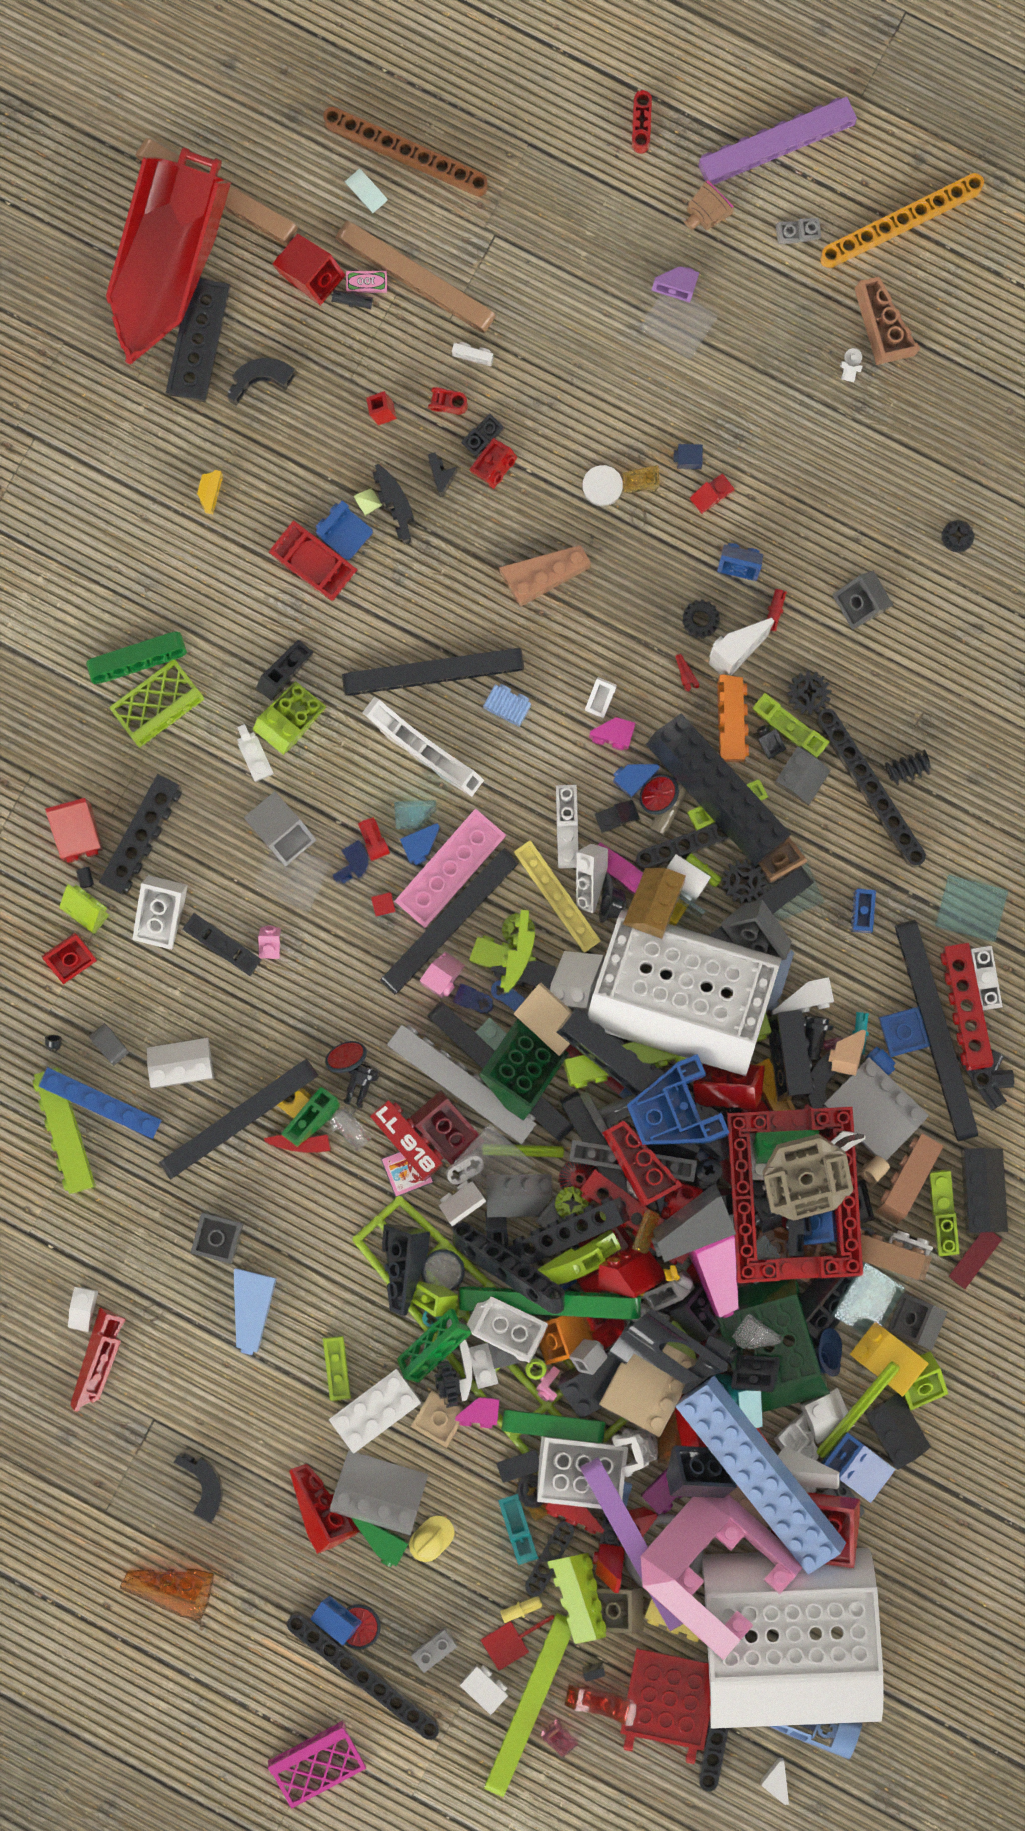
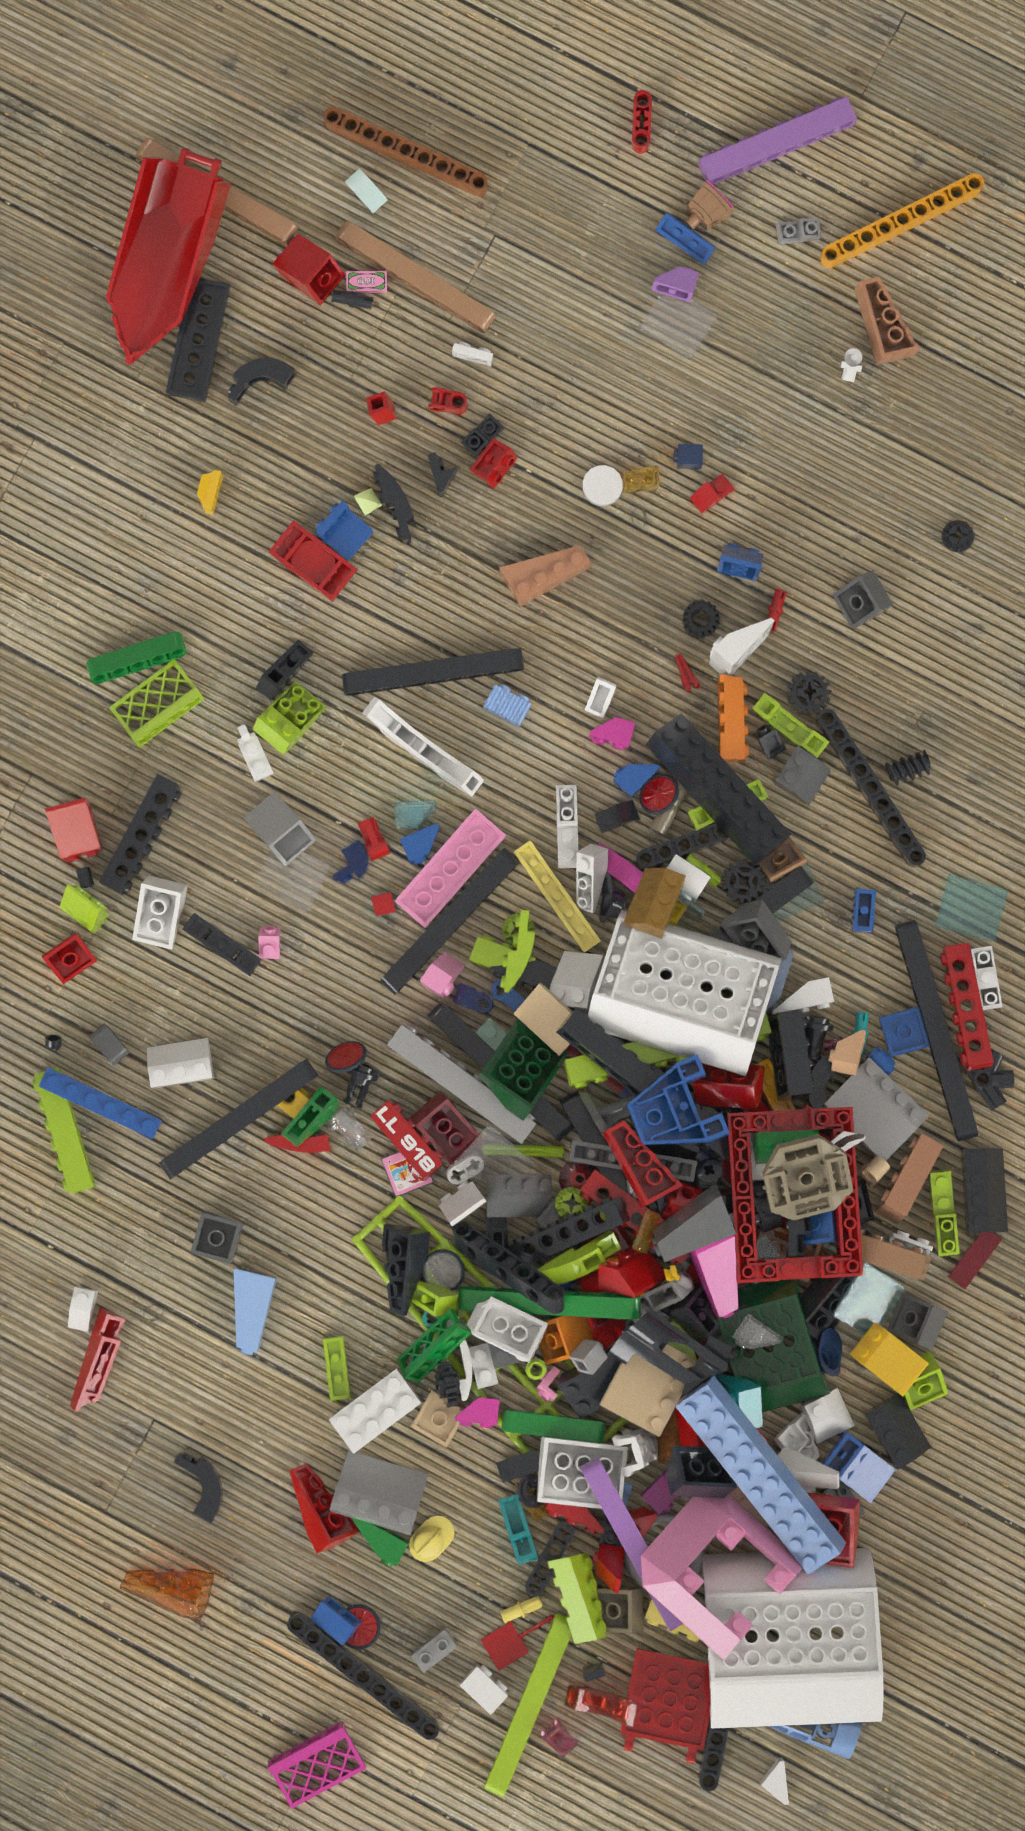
black slope [731,1355,780,1392] -> none
lime axle [817,1361,900,1458] -> none
none -> blue plate [655,212,716,265]

